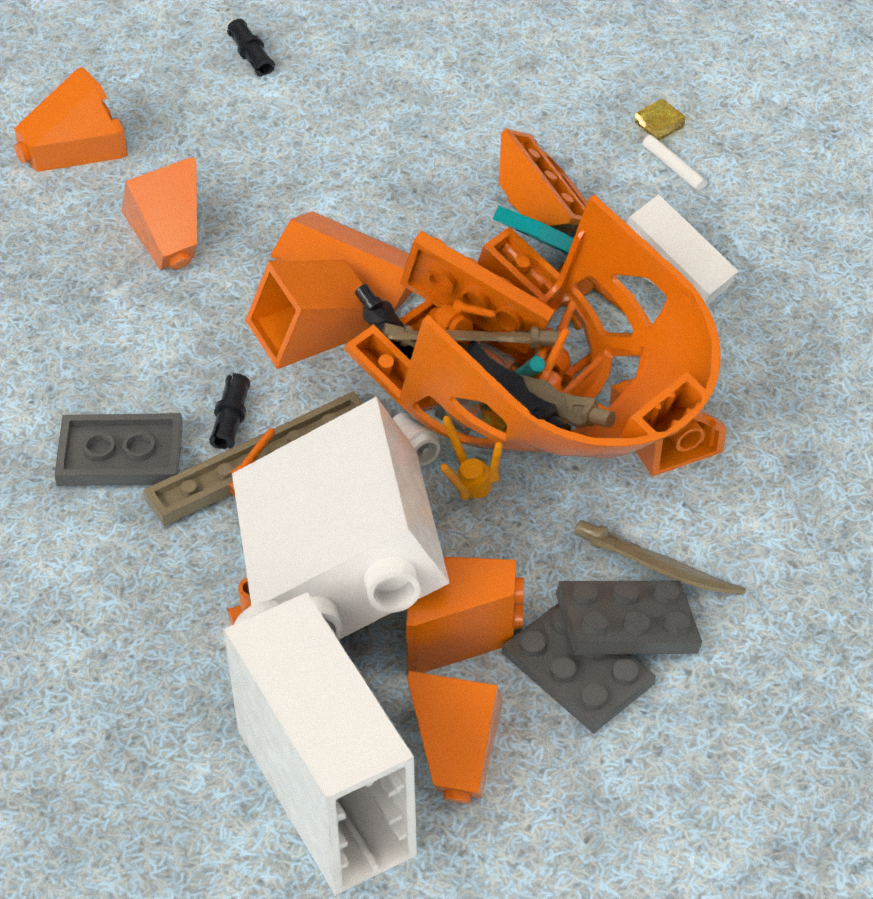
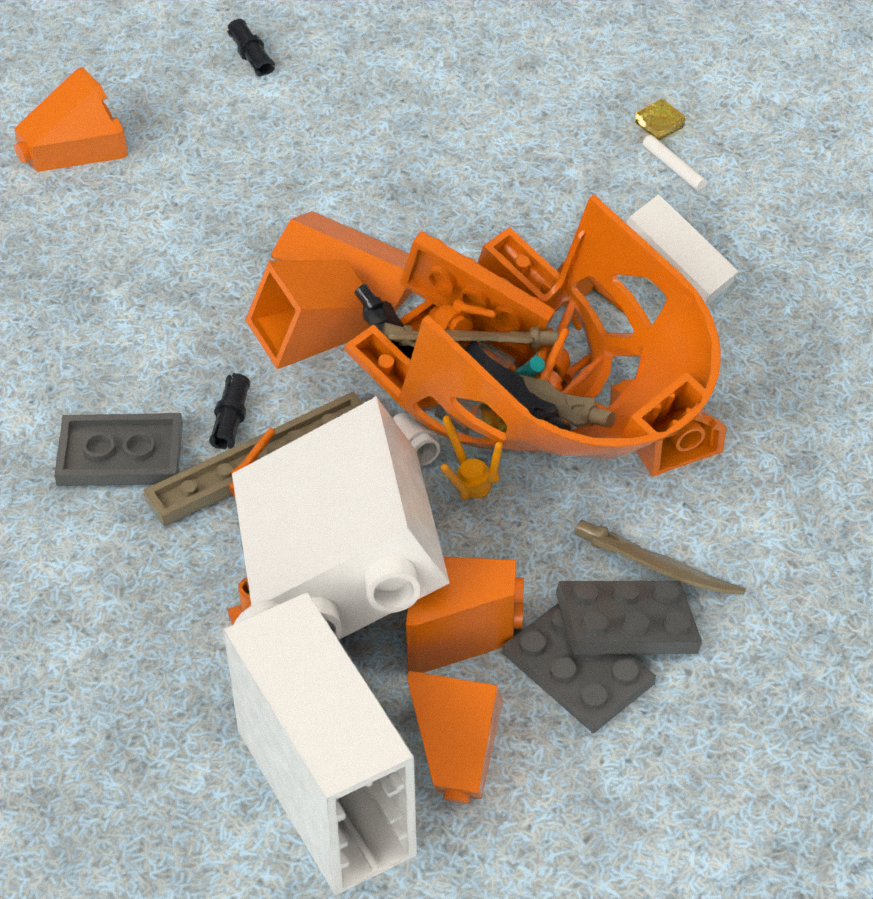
orange slope [122,157,197,271] -> none
teal tile [493,205,574,255] -> none
orange wedge [499,128,587,233] -> none

